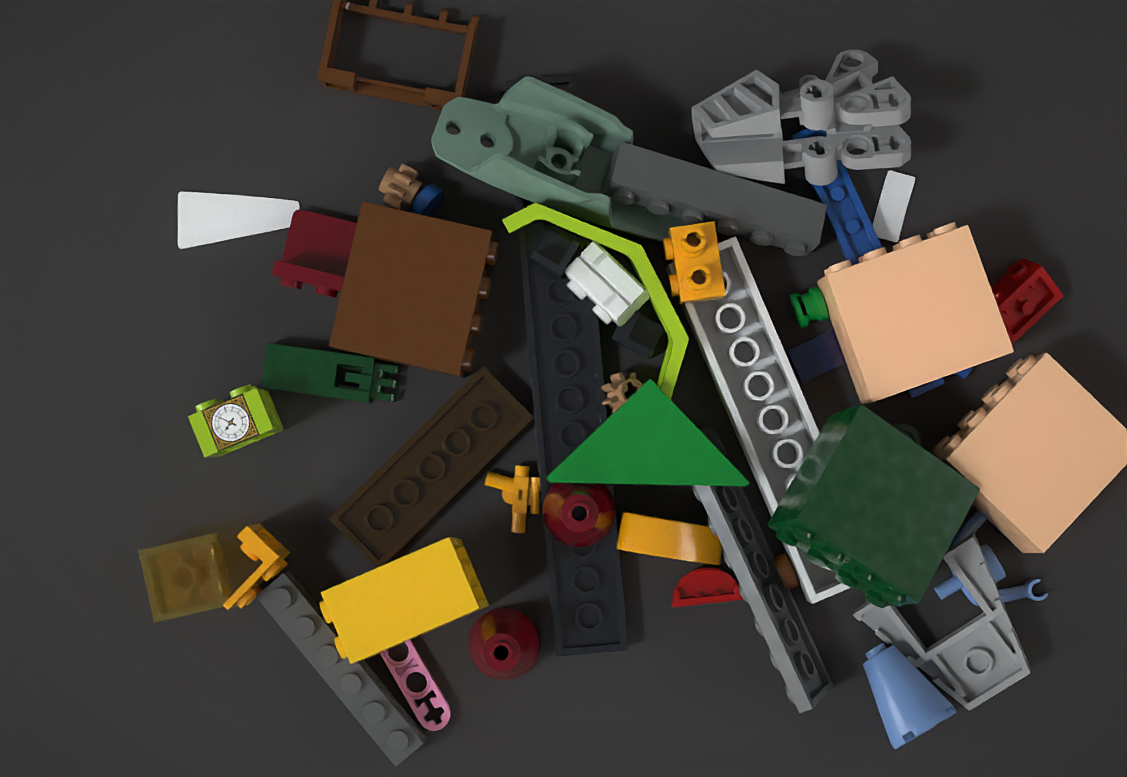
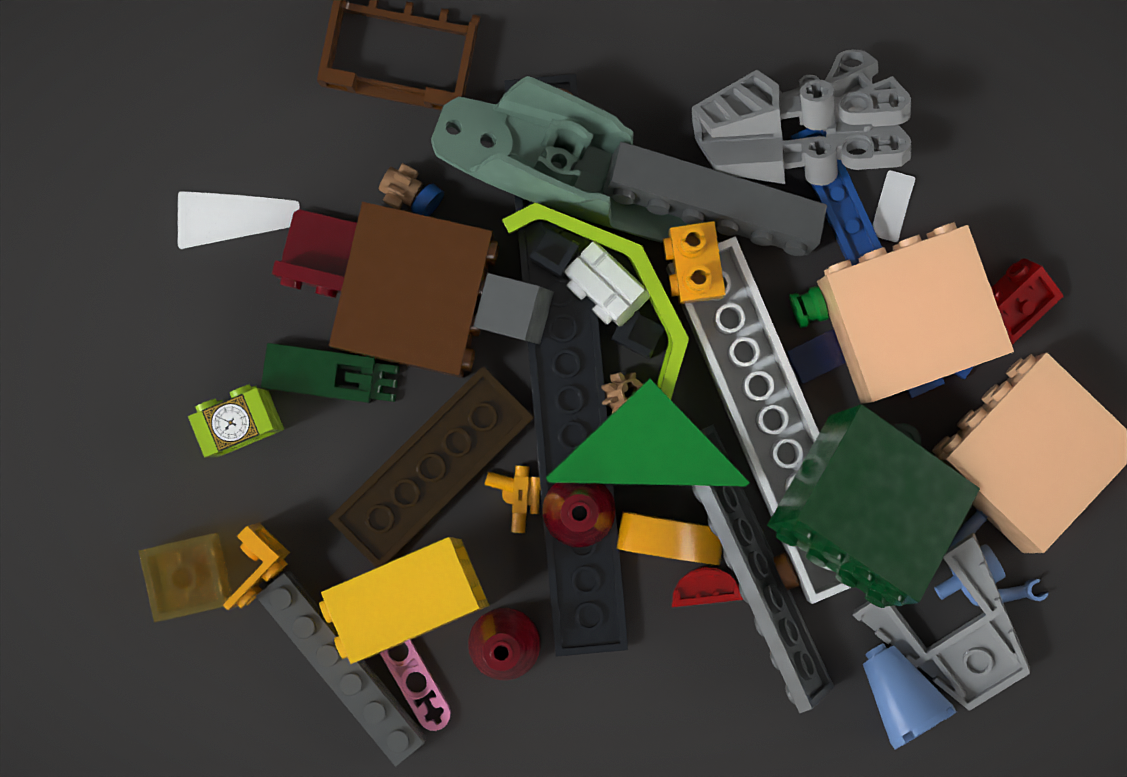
none -> dark grey head [473,273,554,345]

